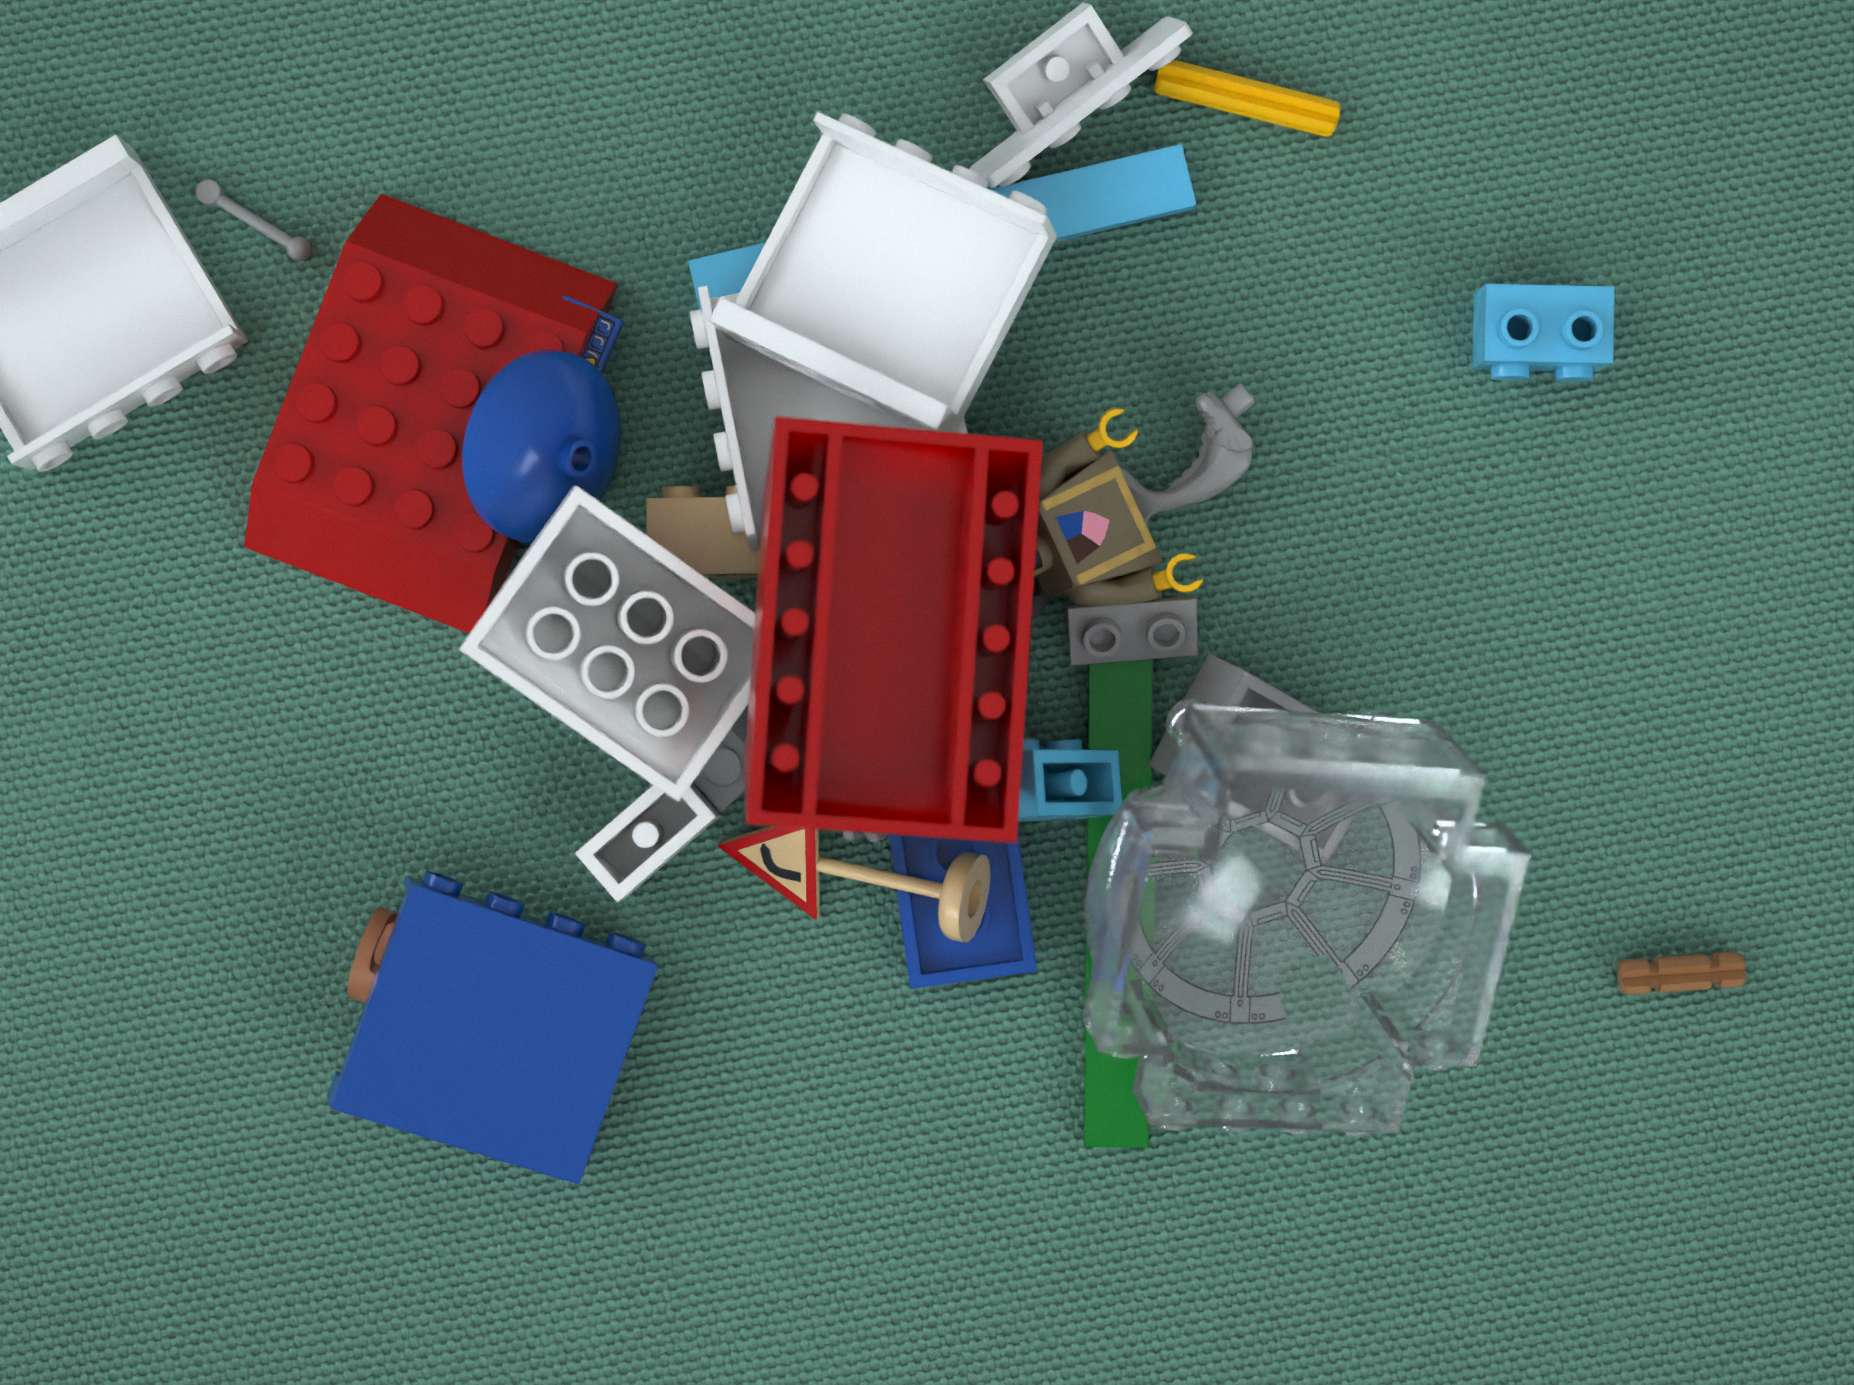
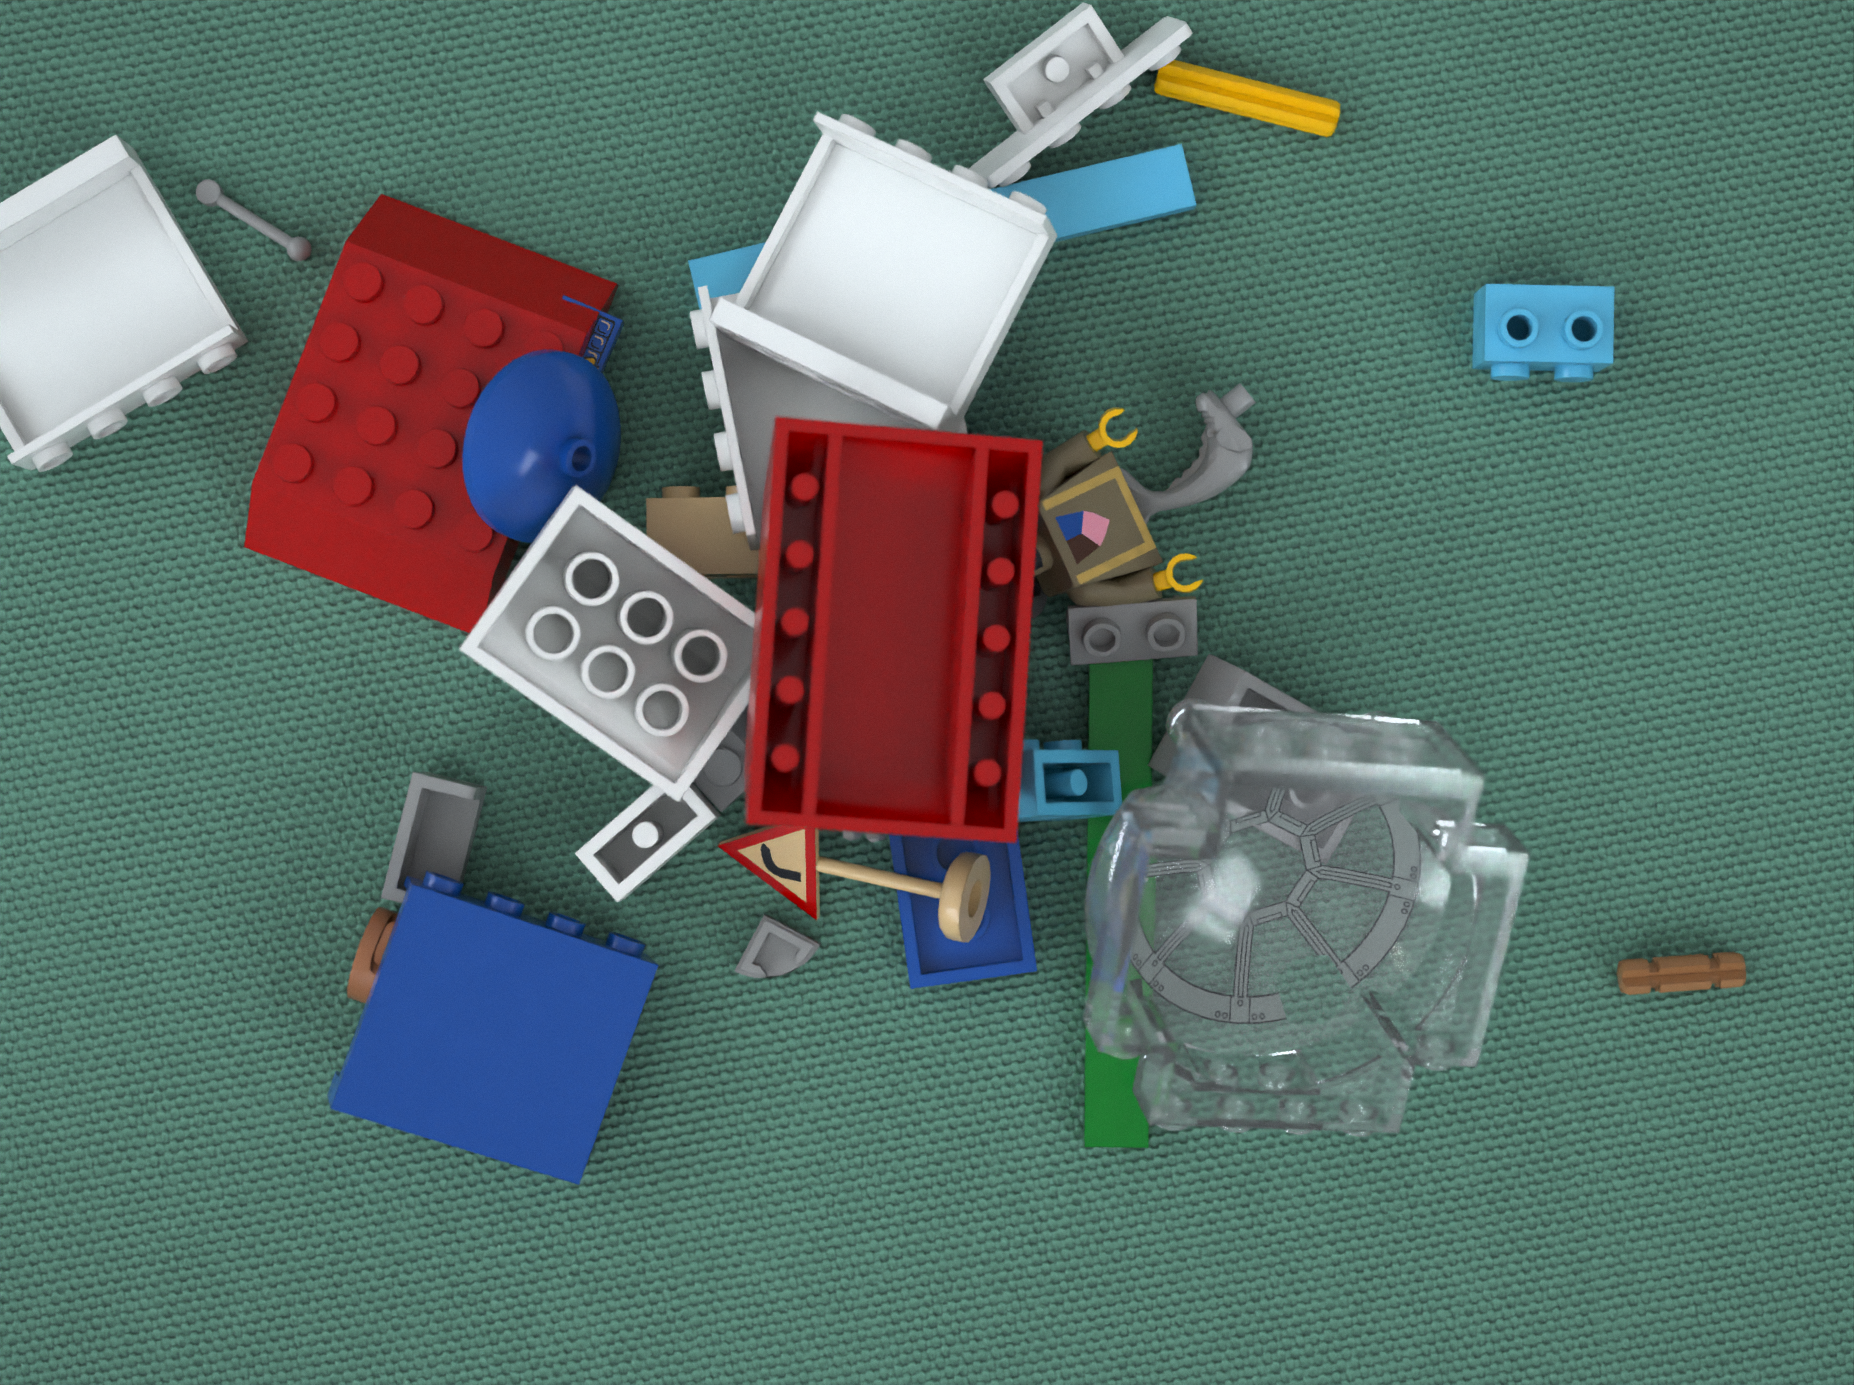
none -> light grey panel [381,771,487,903]
none -> light grey tile [734,914,821,978]

